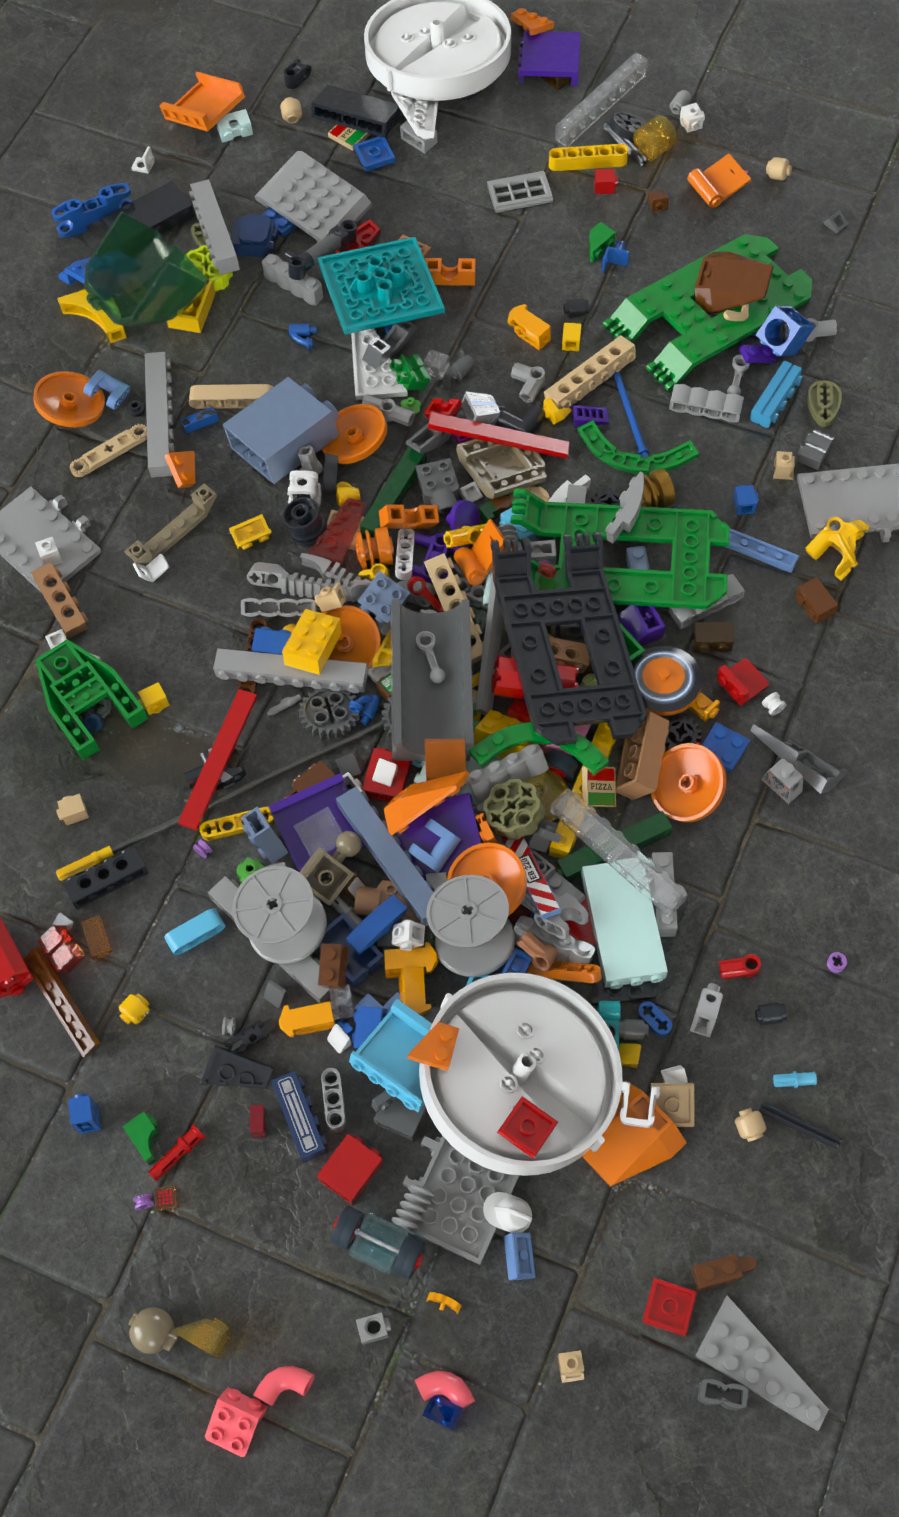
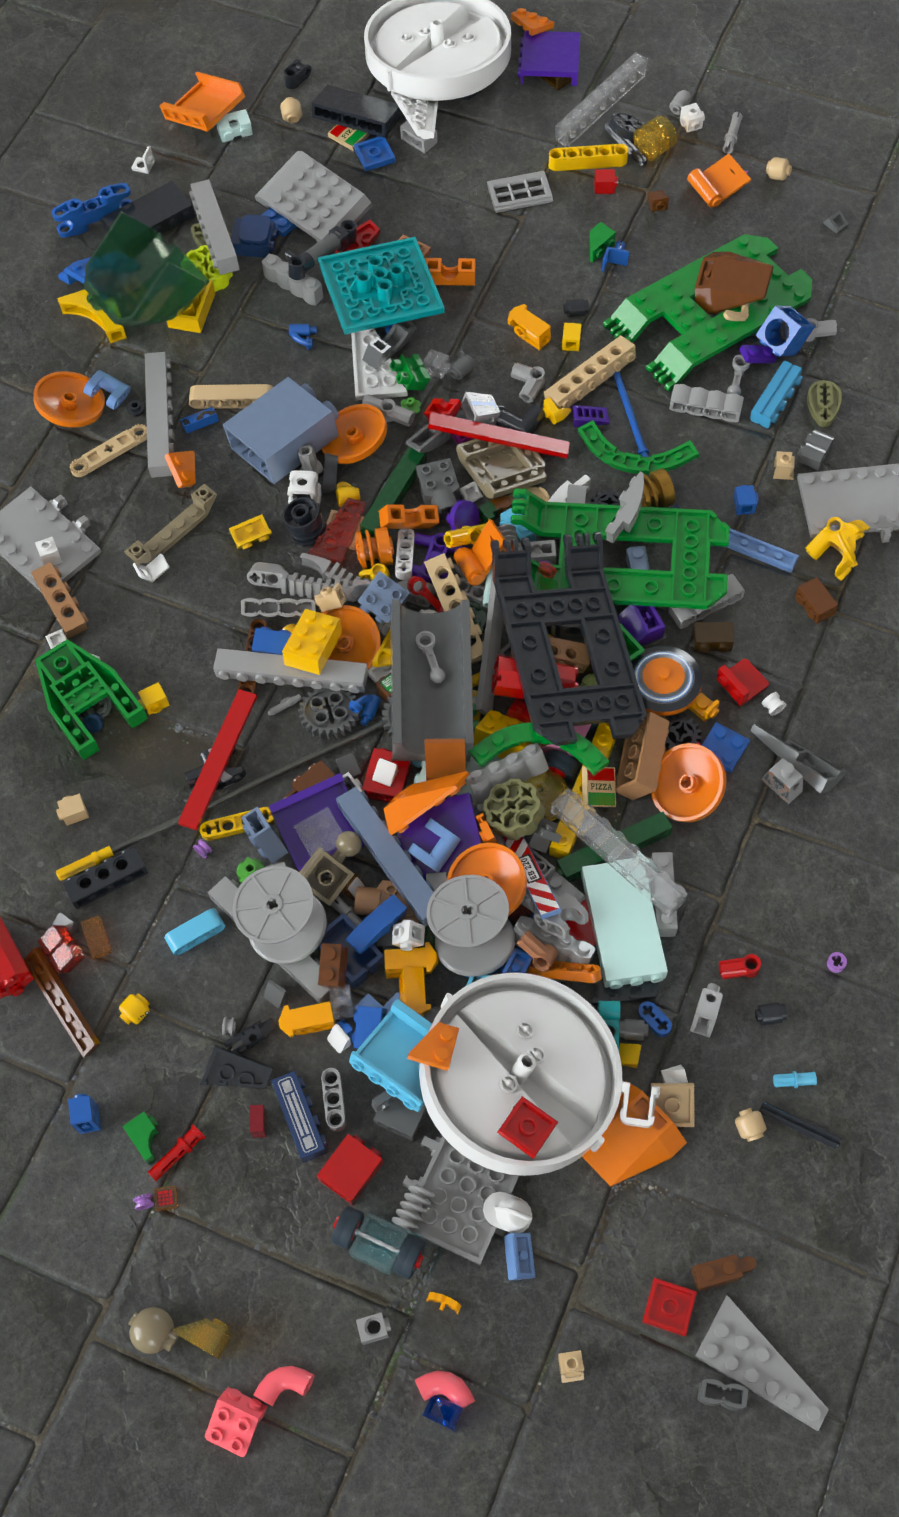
none -> light grey pin [723,112,743,154]

